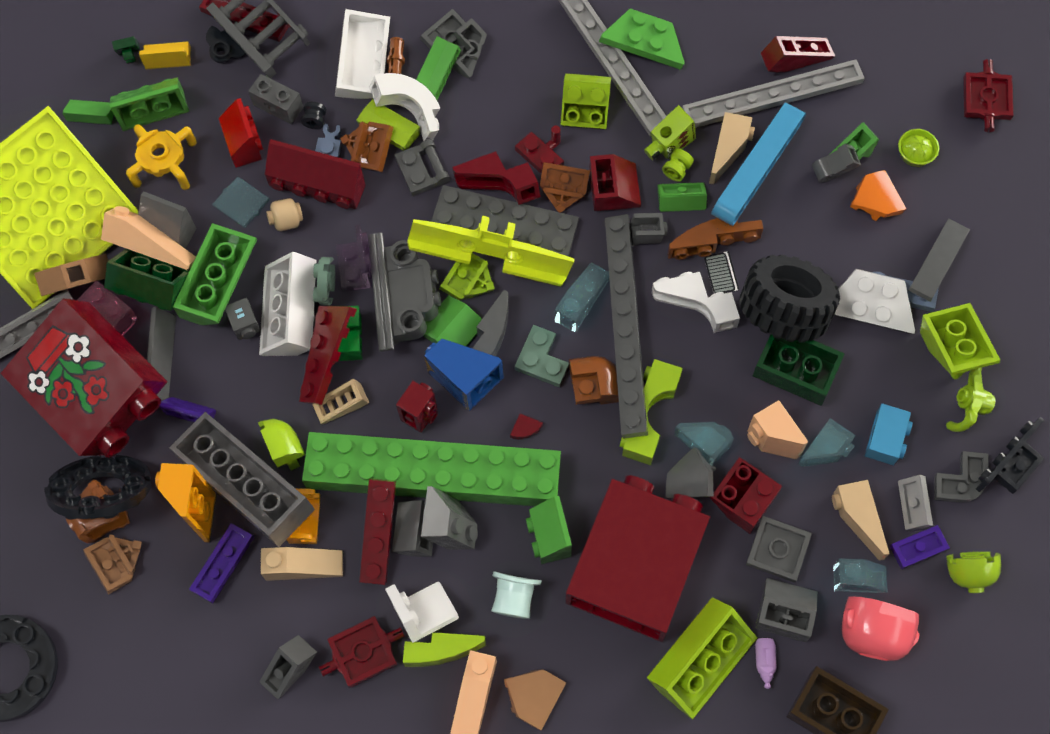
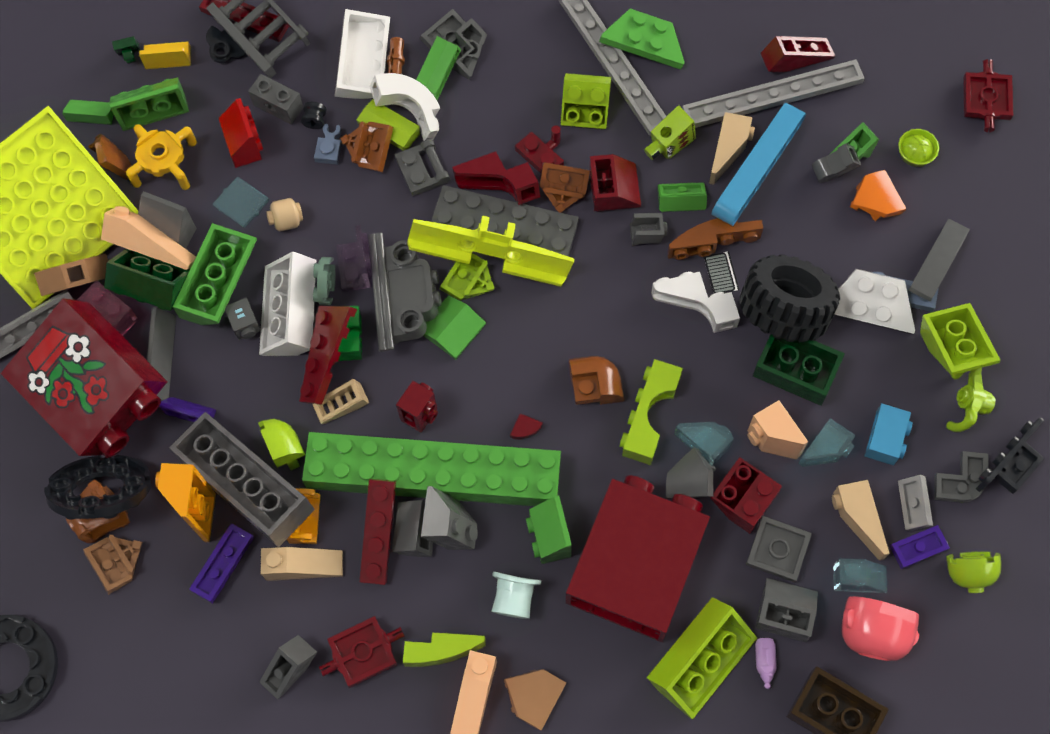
dark red slope [265,139,366,209] -> none
white bracket [385,582,459,643] -> none
blue slope [424,339,504,411] -> none
dark grey slope [472,290,509,356] -> none
sand green plate [514,325,569,388] -> none
clear light blue slope [555,262,609,332] -> none
dark grey plate [605,214,648,439] -> none
lime wheel [662,149,694,182] -> none
none -> dark orange slope [88,134,131,180]

